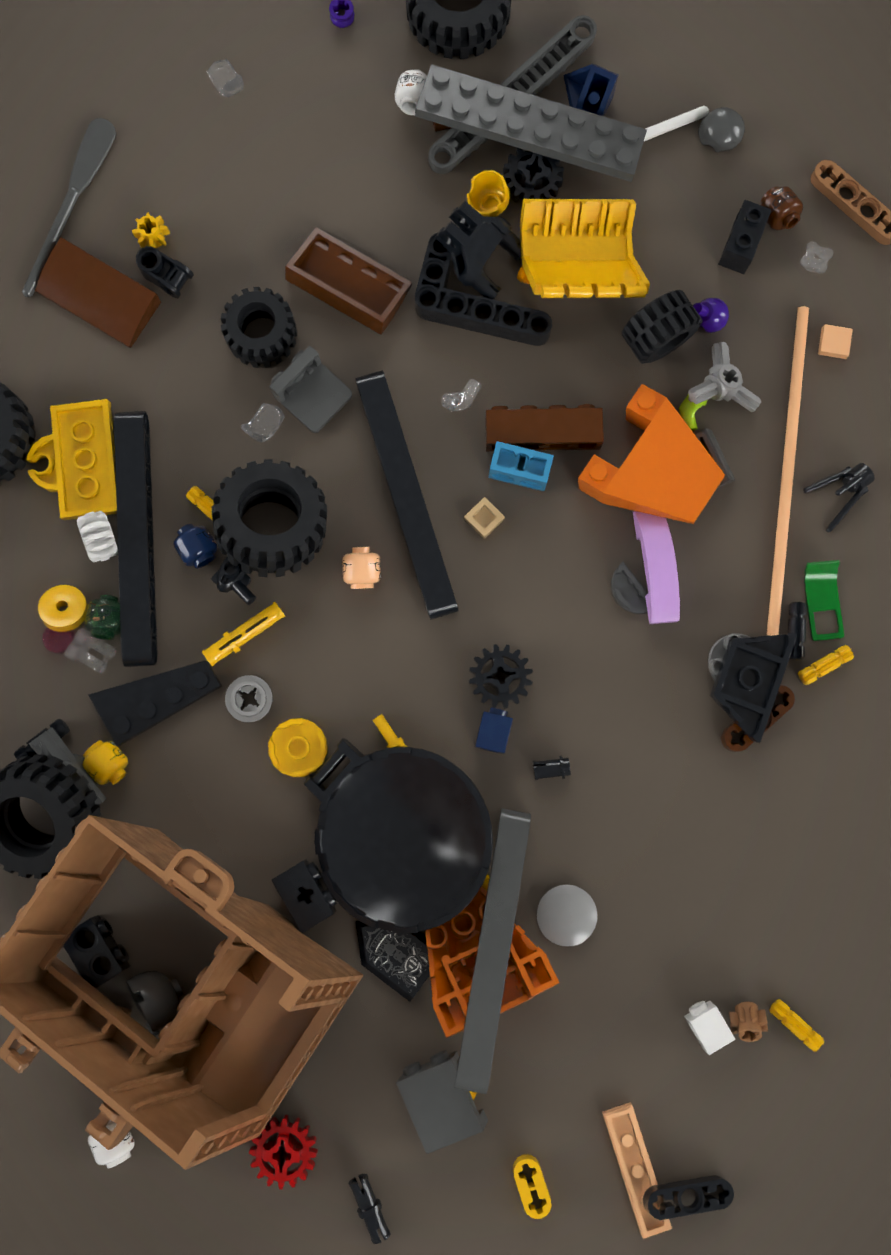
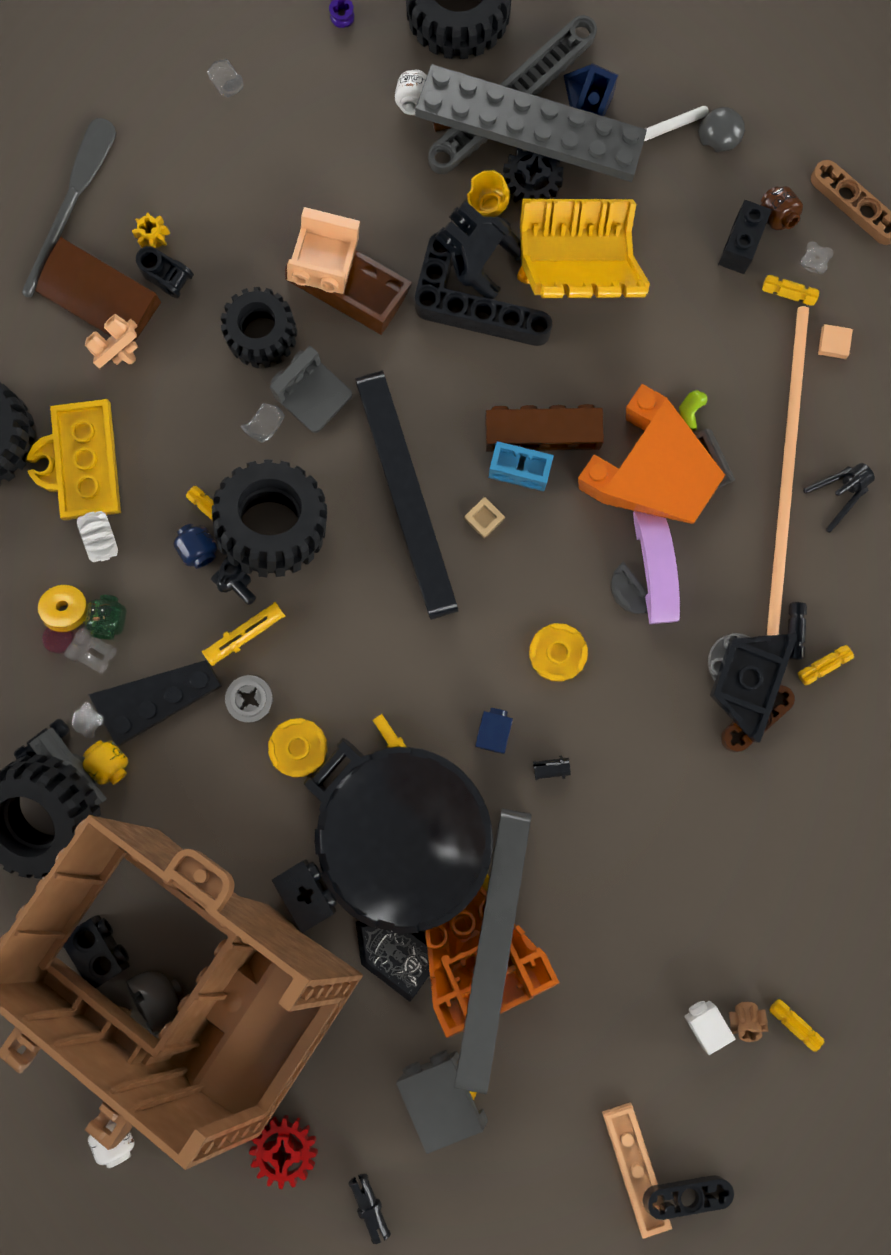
black beam [114,411,157,667] -> none
light nougat head [342,547,381,589] -> none
clear arm [441,379,482,411] -> none
black gear [469,644,533,709] -> none
yellow beam [513,1154,552,1219] -> none
light grey dish [537,885,597,946] -> none
black tyre [622,290,702,364] -> none
light grey bush [688,342,761,412] -> none
dark purple piece [693,298,729,333] -> none
green piece [804,560,844,641] -> none
none -> clear plate [72,703,104,738]
none -> light nougat hips [85,314,138,369]
none -> light nougat panel [287,207,360,294]
none -> yellow tile [529,623,588,682]
none -> yellow axle [762,275,819,306]

